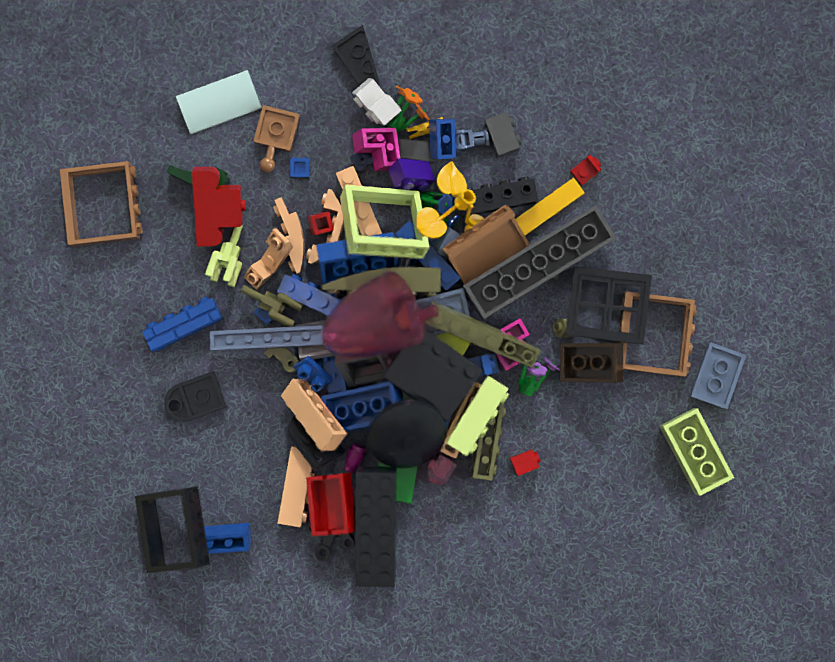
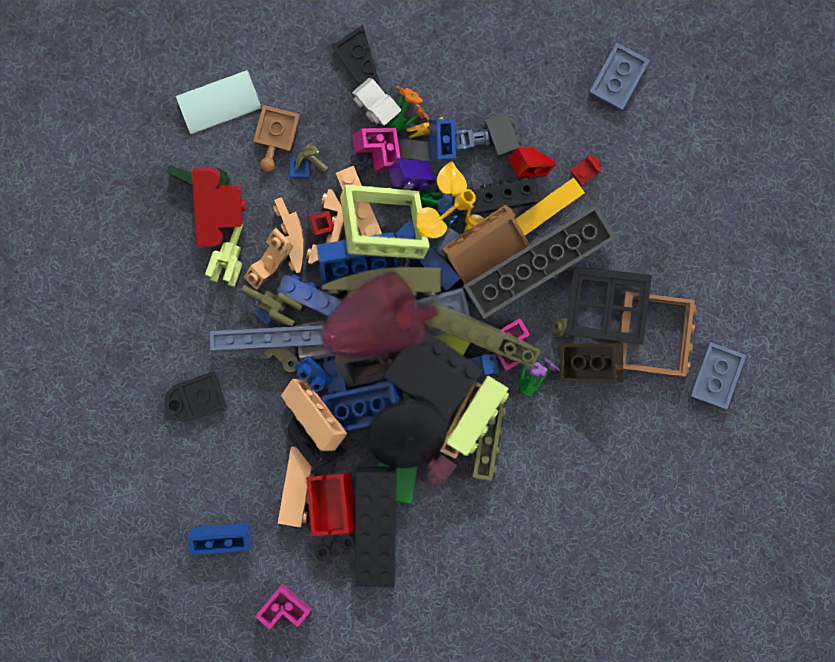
medium nougat window [60,161,143,247] -> none
black window [135,486,210,573] -> none
blue brick [142,297,224,352] -> none
magenta cone [344,443,367,473] -> none
red brick [509,449,541,476] -> none
yellowish green brick [659,408,734,496] -> none
none -> dark pink brick [255,584,312,629]
none -> olive plant [295,142,328,172]
none -> red slope [508,146,556,177]
none -> sand blue plate [589,42,650,111]

